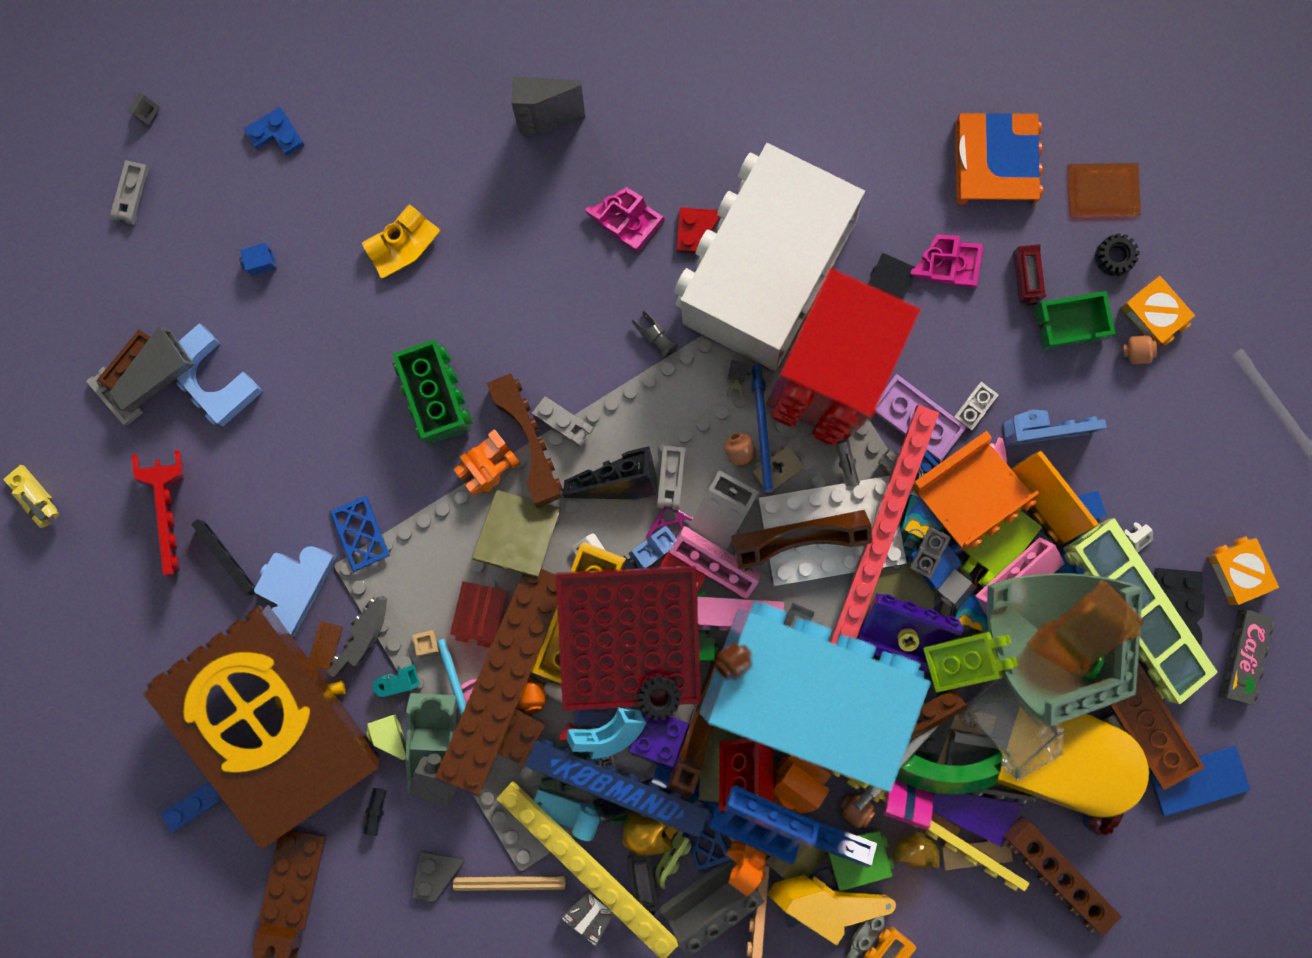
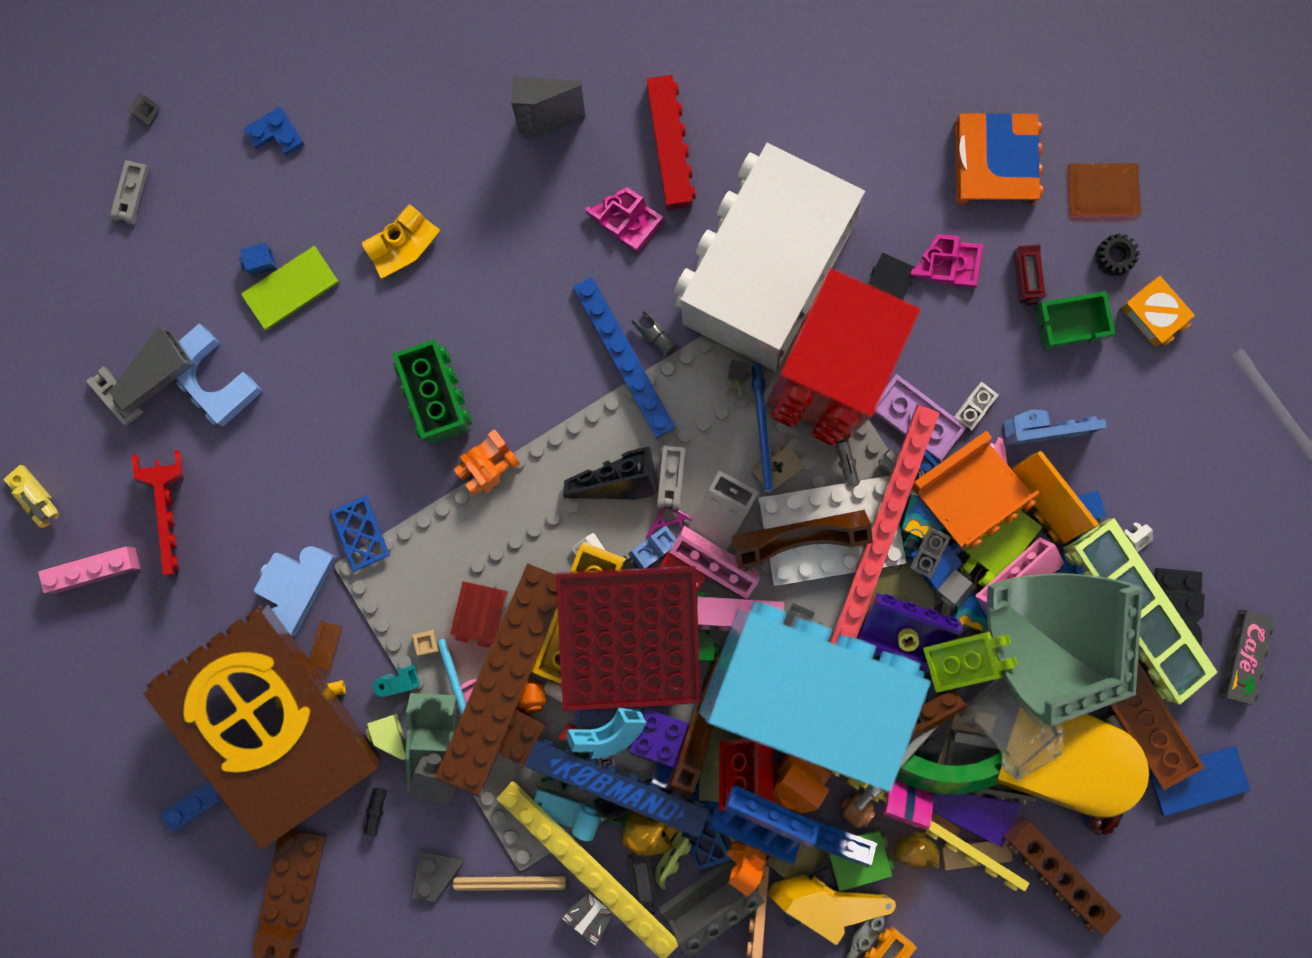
reddish brown tile [97,329,150,391] -> none
black tile [191,519,256,595] -> none
dark grey slope [327,596,387,678] -> none
olive piece [472,490,561,578] -> none
reddish brown arch [487,373,563,508] -> none
light grey plate [532,396,594,447] -> none
black tyre [638,675,681,720] -> none
red wing [677,207,720,253] -> none
reddish brown head [715,643,752,680] -> none
nougat head [724,433,756,467] -> none
clear orange windscreen [1026,579,1144,676] -> none
green piece [1084,649,1105,682] -> none
nougat head [1123,336,1157,365] -> none
light orange brick [1207,536,1279,605] -> none
none -> bright pink brick [38,547,141,594]
none -> lime tile [241,246,340,331]
none -> blue plate [573,277,676,439]
none -> red brick [647,75,696,211]

